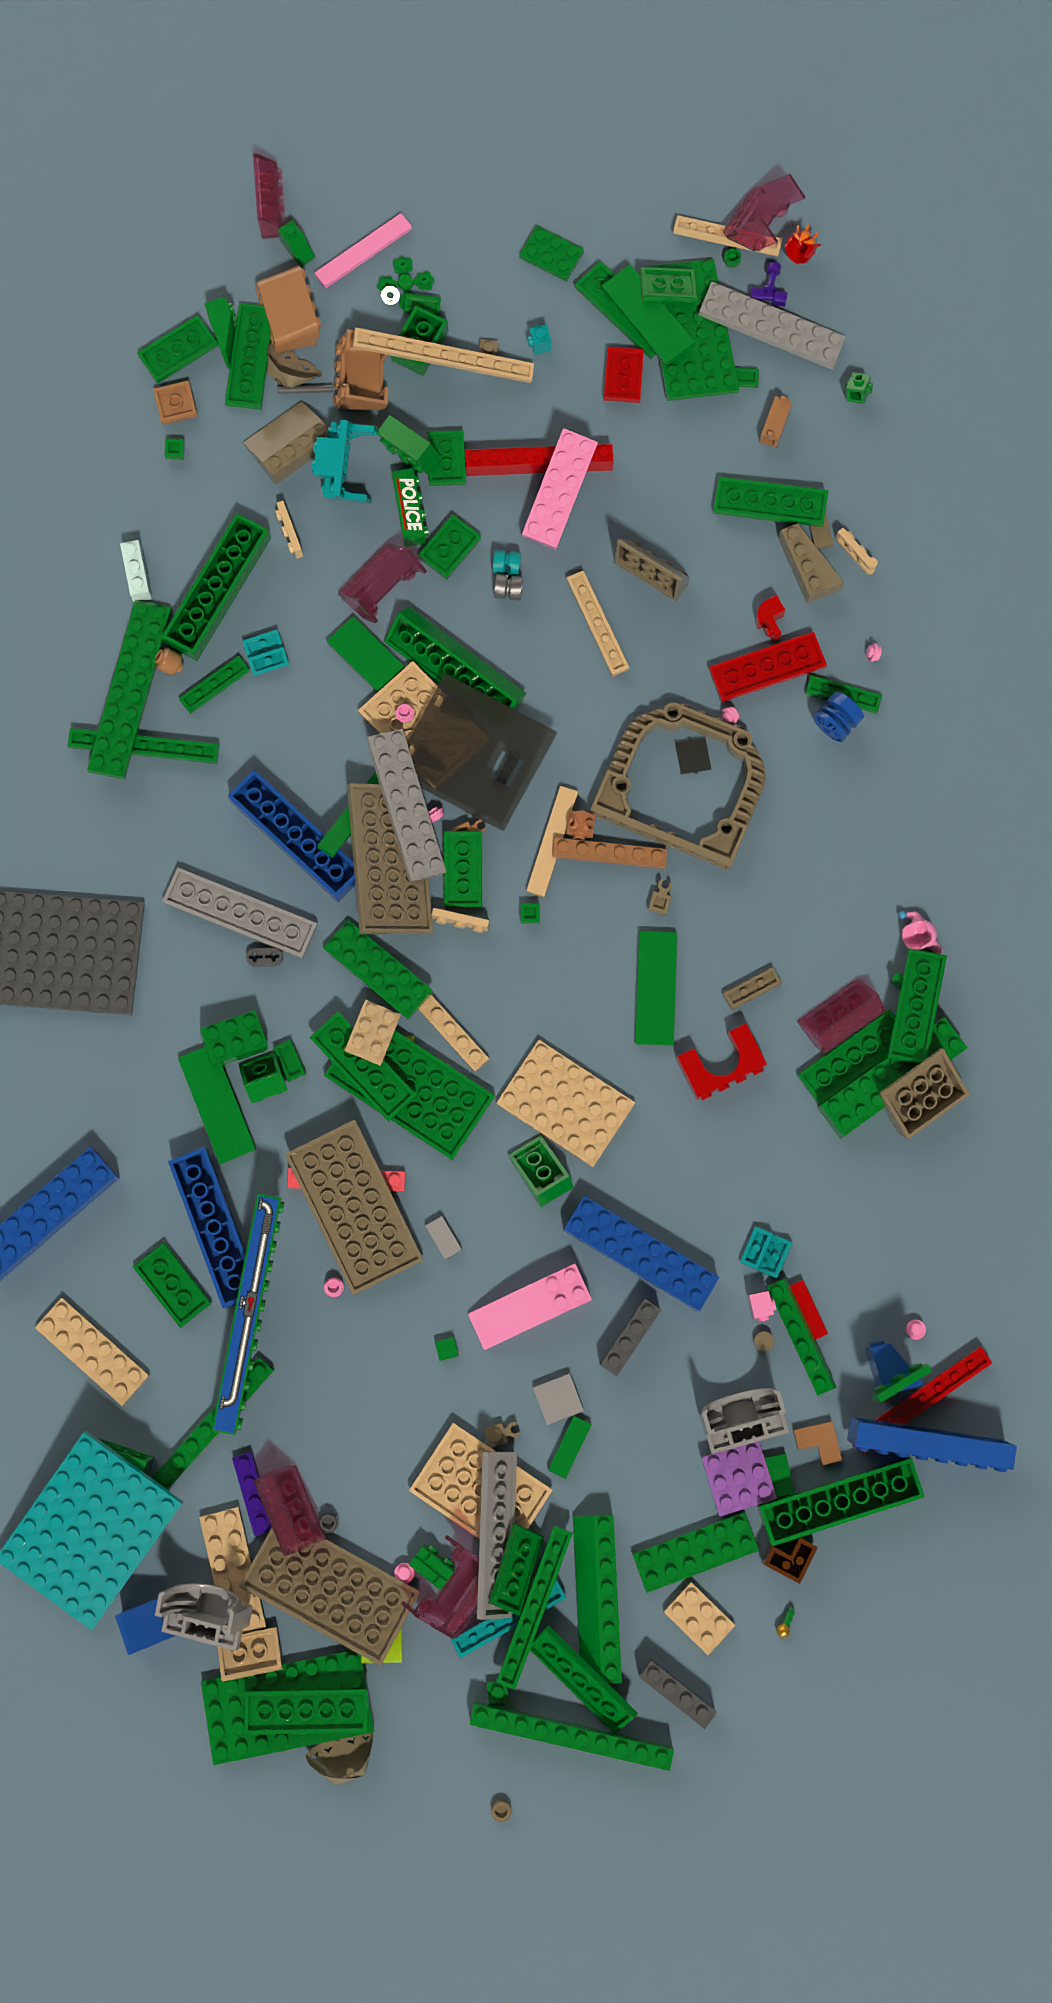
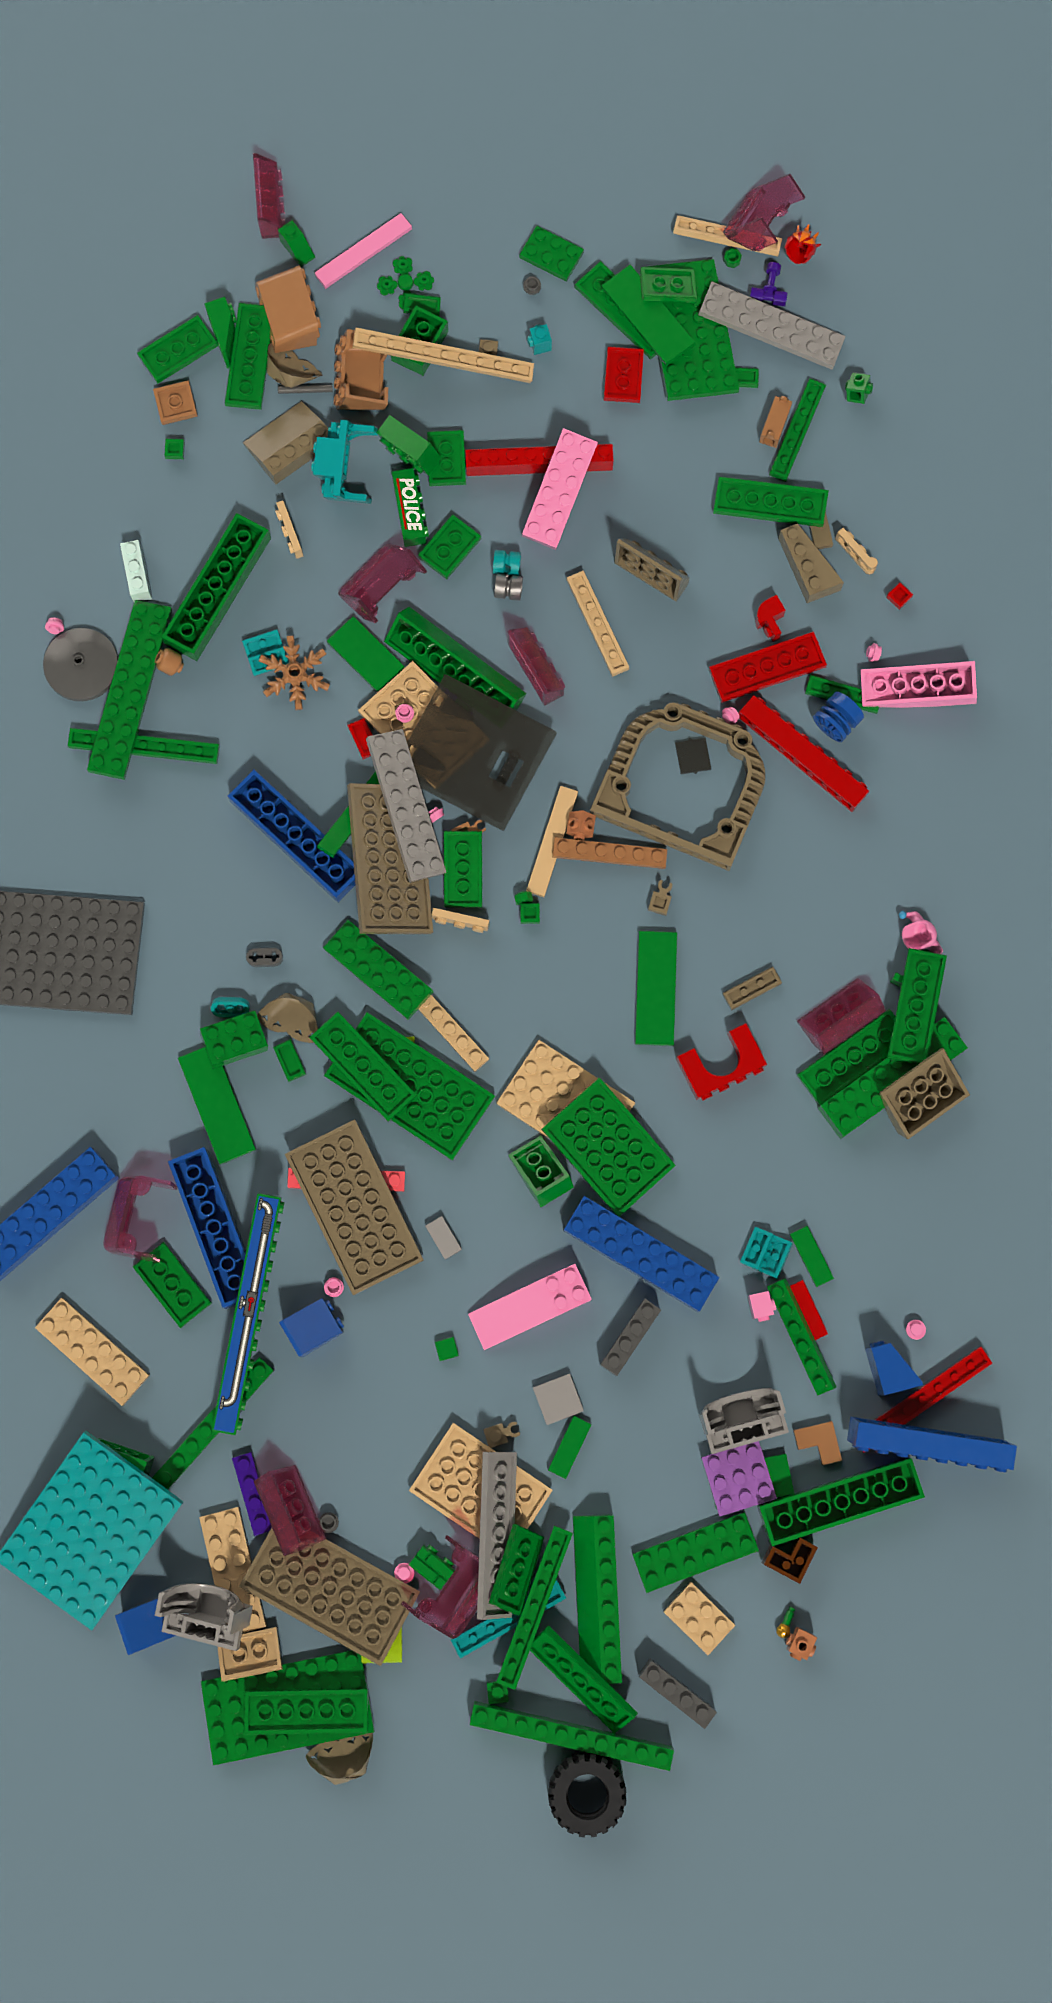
light grey plate [162,867,318,959] -> none
green tile [178,655,250,714] -> none
green slope [239,1051,288,1104] -> none
tan plate [344,1000,401,1065] -> none
plate [381,286,399,305] -> none
dark tan tile [491,1799,512,1822] -> none
dark tan tile [754,1331,774,1351] -> none
green plate [870,1363,932,1403] -> none
none -> dark grey dish [43,628,118,701]
none -> bright pink plate [45,618,64,634]
none -> clear pink windscreen [103,1176,178,1263]
none -> teal plate [211,997,250,1017]
none -> dark tan piece [257,993,318,1043]
none -> medium nougat piece [259,636,330,710]
none -> blue slope [279,1298,344,1357]
none -> red tile [347,718,373,759]
none -> clear pink slope [507,627,565,706]
none -> green tile [514,891,533,905]
none -> dark grey plate [523,276,541,295]
none -> green plate [541,1078,676,1217]
none -> black tyre [548,1751,627,1838]
none -> red brick [739,695,869,812]
none -> green tile [769,378,826,482]
none -> nougat brick [785,1626,817,1661]
none -> green tile [789,1226,834,1287]
none -> bright pink slope [861,661,977,708]
none -> red plate [886,583,913,610]

